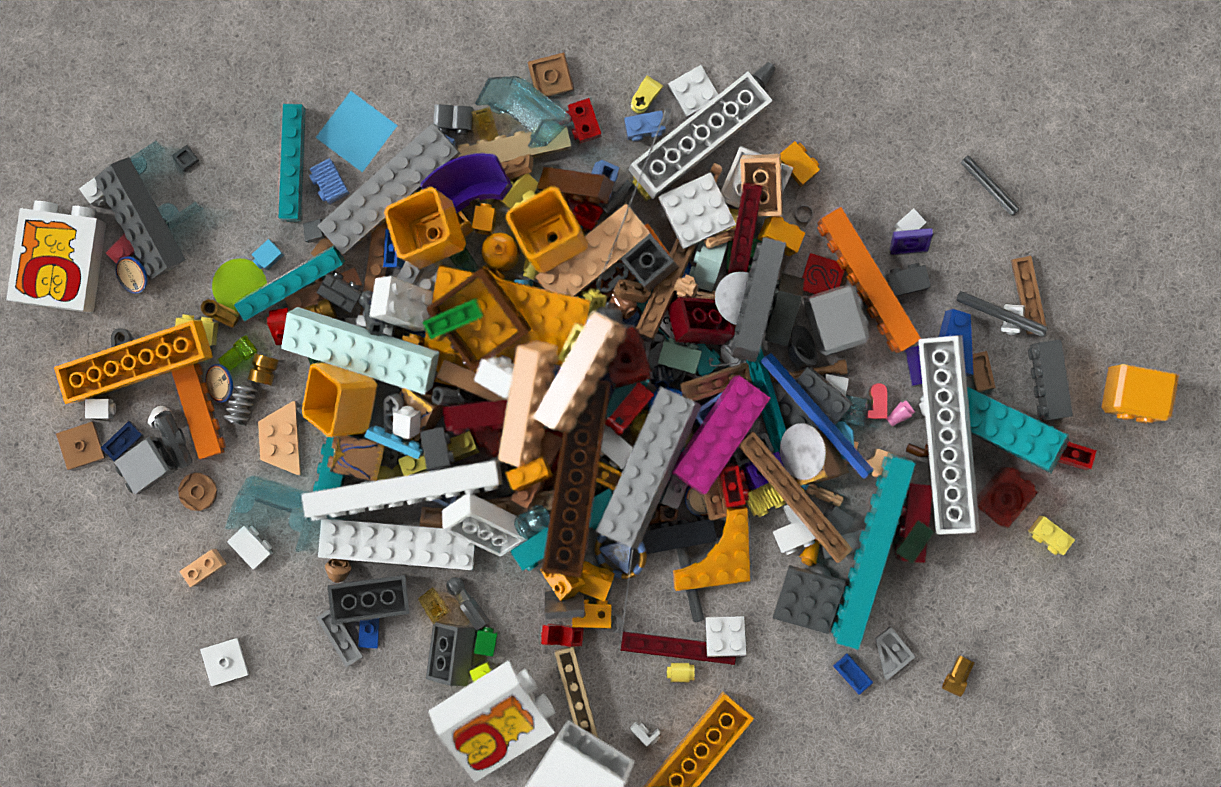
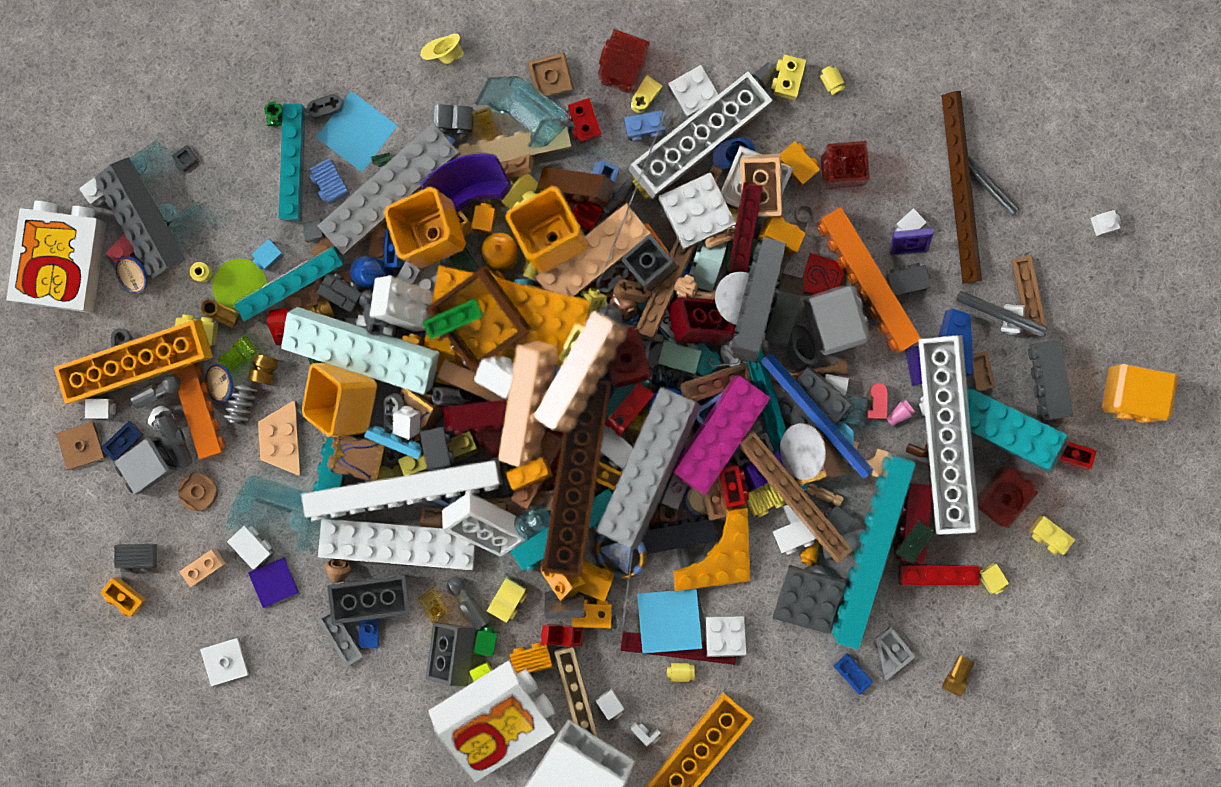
none -> light orange brick [100,576,147,617]
none -> dark grey brick [114,544,157,572]
none -> dark grey piece [130,374,181,409]
none -> light yellow brick [190,262,213,283]
none -> dark purple tile [248,557,299,608]
none -> green piece [264,101,283,127]
none -> dark grey beam [307,94,343,119]
none -> blue piece [350,257,393,289]
none -> clear green plate [371,152,392,167]
none -> light yellow piece [420,33,464,64]
none -> light yellow brick [487,577,527,623]
none -> light orange brick [509,641,553,673]
none -> white brick [595,688,624,720]
none -> clear red brick [598,29,650,93]
none -> medium azure sticker [637,589,702,653]
none -> blue piece [712,136,755,169]
none -> light yellow brick [771,55,806,100]
none -> light yellow brick [820,65,846,95]
none -> clear red brick [821,141,870,189]
none -> red brick [899,565,980,585]
none -> reddish brown plate [941,91,982,284]
none -> light yellow brick [979,563,1009,594]
none -> white brick [1091,210,1121,236]

